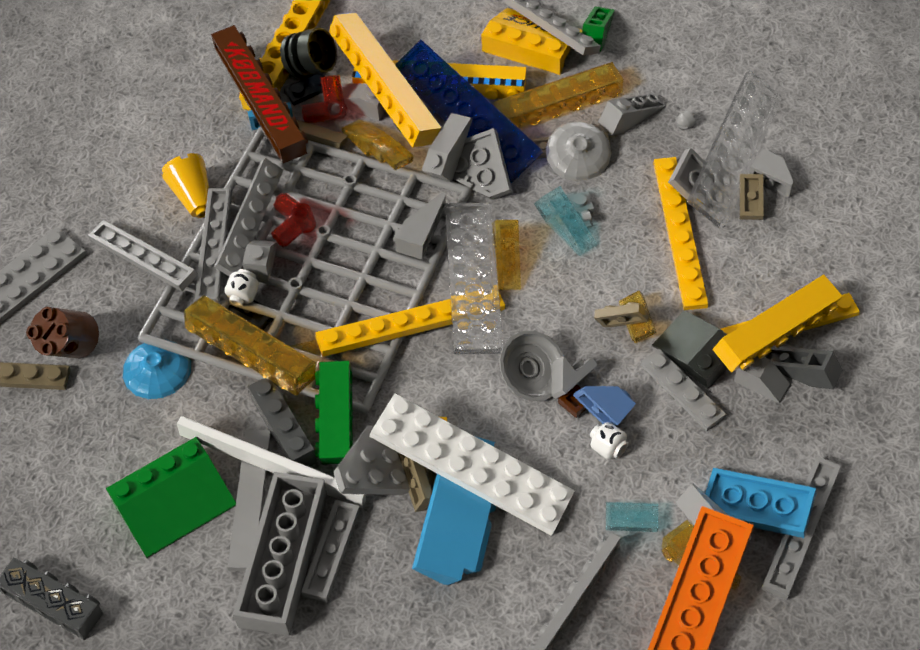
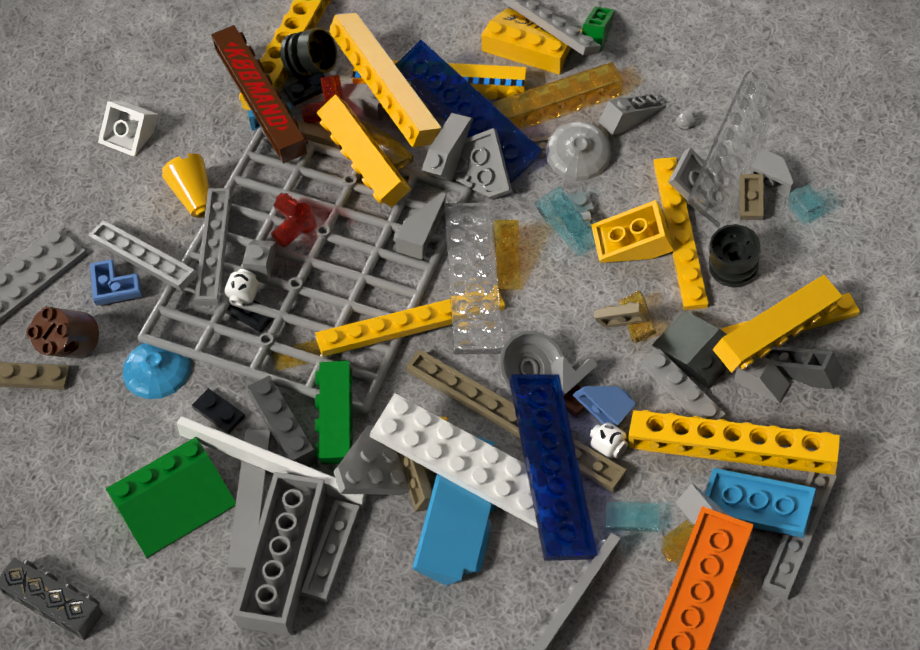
clear yellow brick [184,295,316,396] -> none
light grey plate [214,158,284,276] -> none
none -> medium blue brick [90,259,143,306]
none -> white slope [98,101,158,157]
none -> black plate [192,388,245,434]
none -> yellow brick [316,94,411,208]
none -> dark tan plate [405,349,627,493]
none -> clear blue plate [509,374,598,561]
none -> yellow slope [591,200,674,263]
none -> yellow brick [629,410,840,475]
none -> pearl dark grey wheel [709,224,760,288]
none -> clear light blue brick [787,184,825,225]

